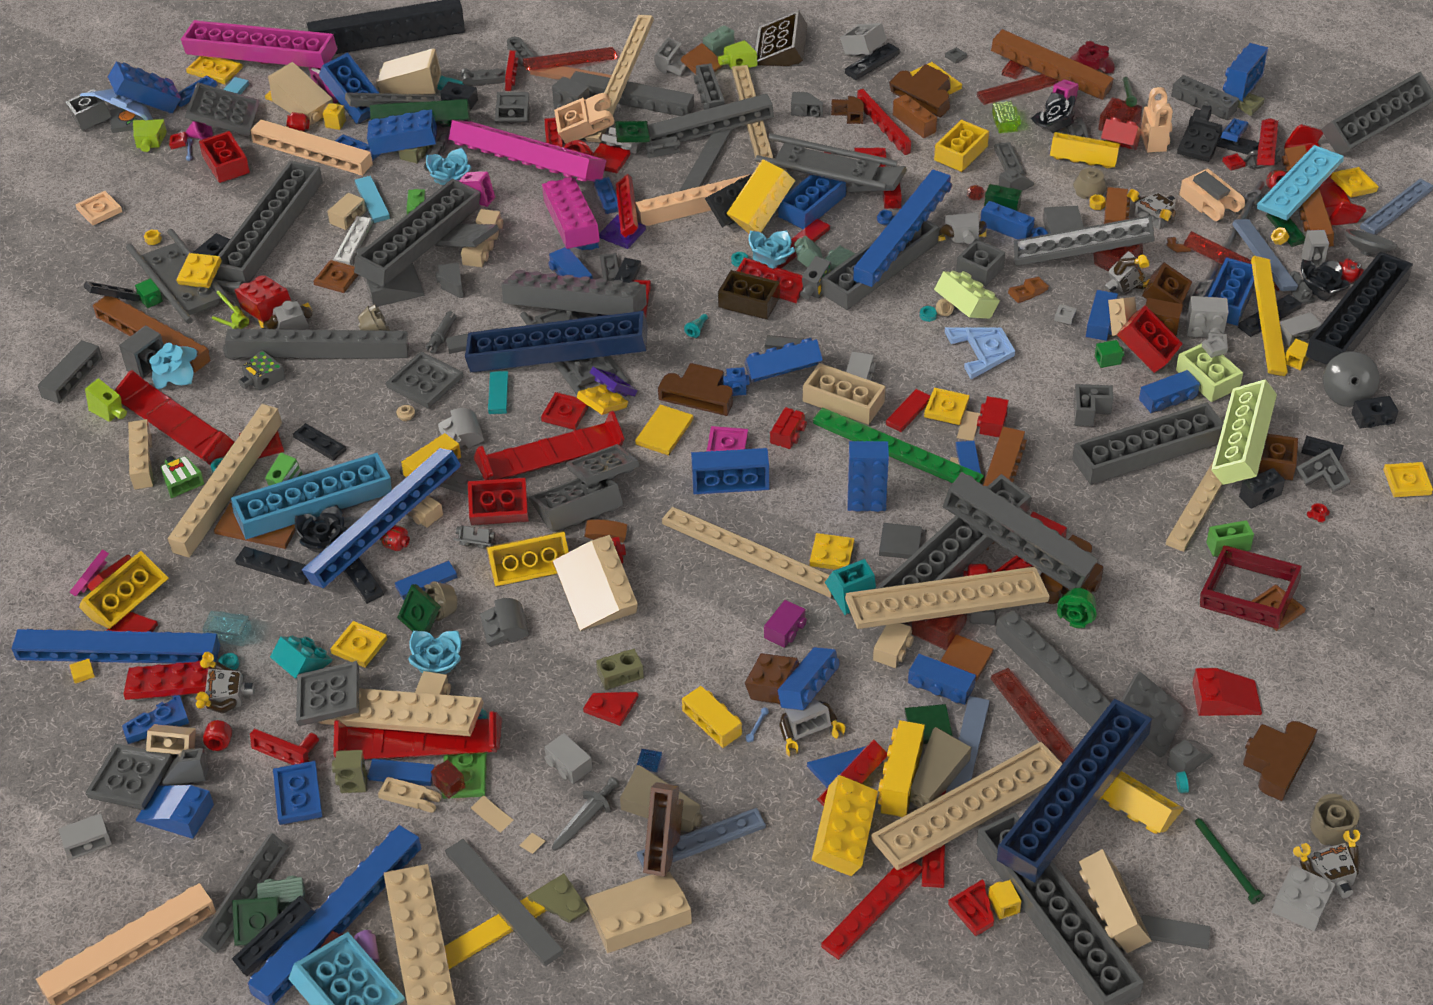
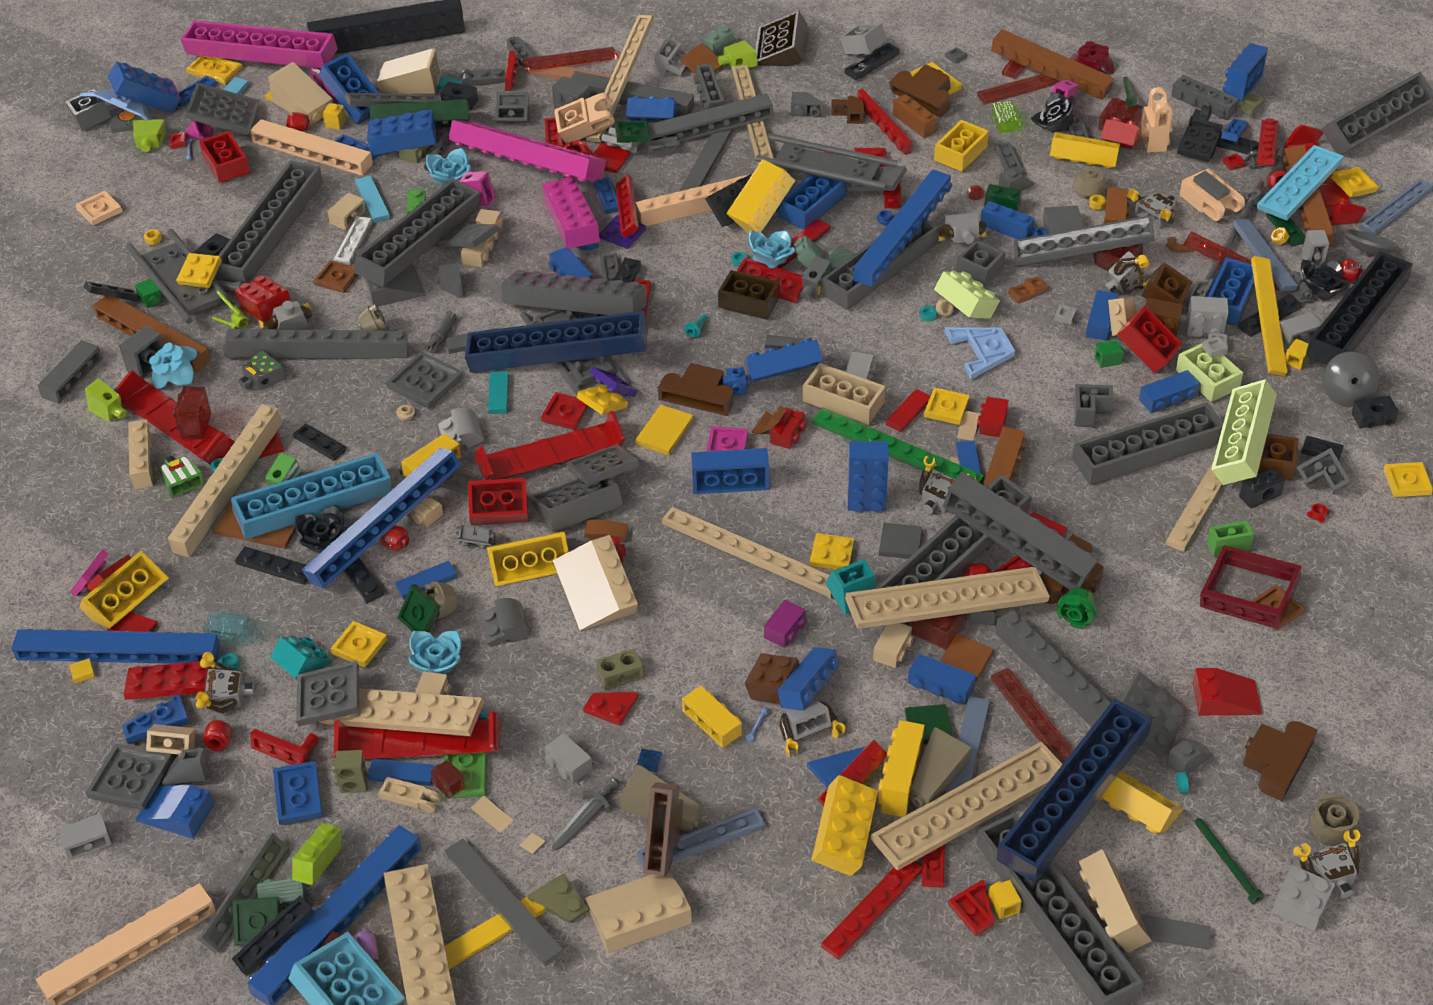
none -> clear red brick [172,386,212,439]
none -> lime brick [292,823,342,885]
none -> blue brick [626,96,678,122]
none -> dark orange slope [752,406,786,434]
none -> torso [919,456,978,514]

